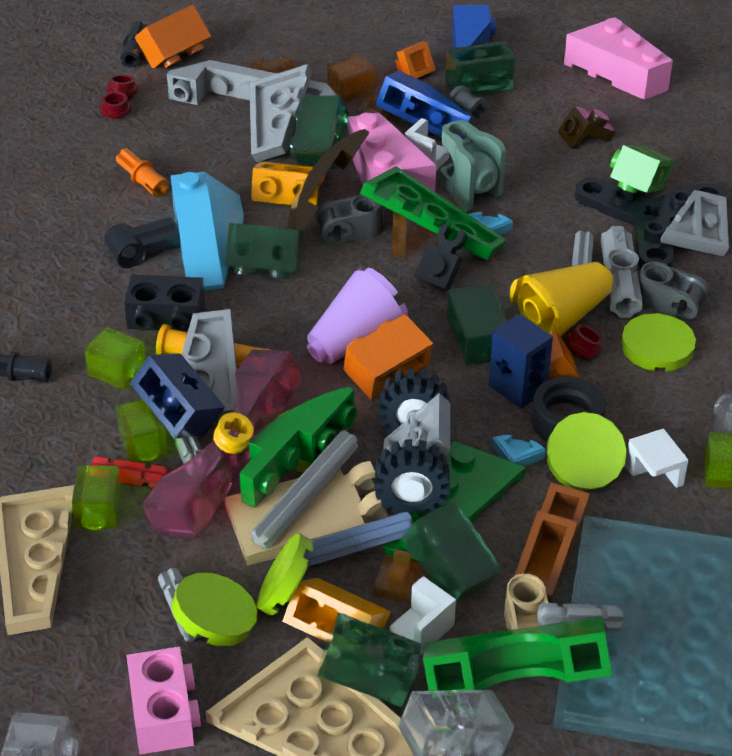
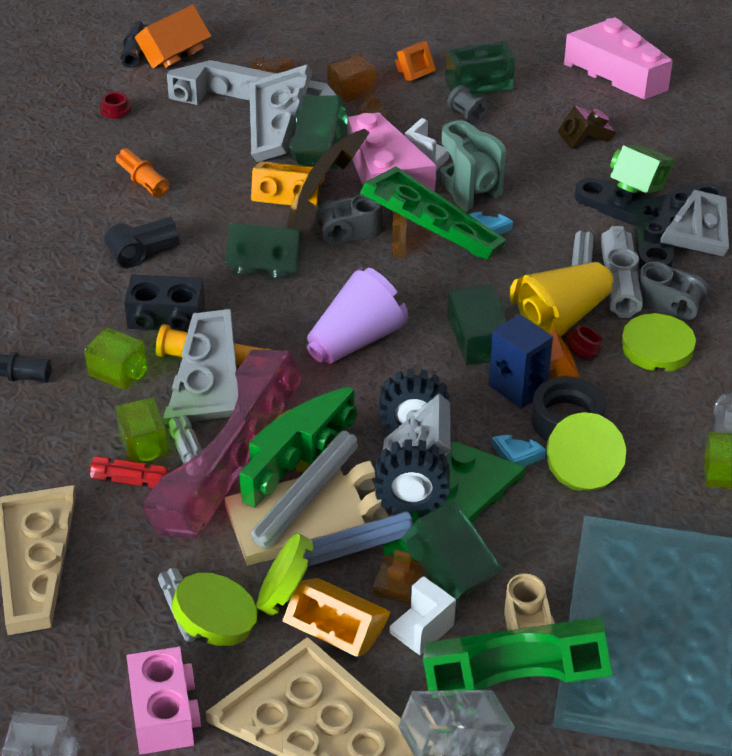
clear neon green brick [72,465,122,530] -> none
dark red plate [106,74,138,99] -> none
dark blue brick [130,353,225,439] -> none
medium azure wedge [171,172,244,291] -> none
yellow bush [214,412,254,454] -> none
clear green brick [317,612,421,707] -> none
orange brick [343,314,433,400] -> none
blue slope [375,71,472,139] -> none
black plate [414,224,468,291] -> none
blue slope [452,5,496,79] -> none
dark orange slope [514,482,590,599] -> none
light grey axle [537,603,624,632] -> none
white panel [625,428,688,488] -> none

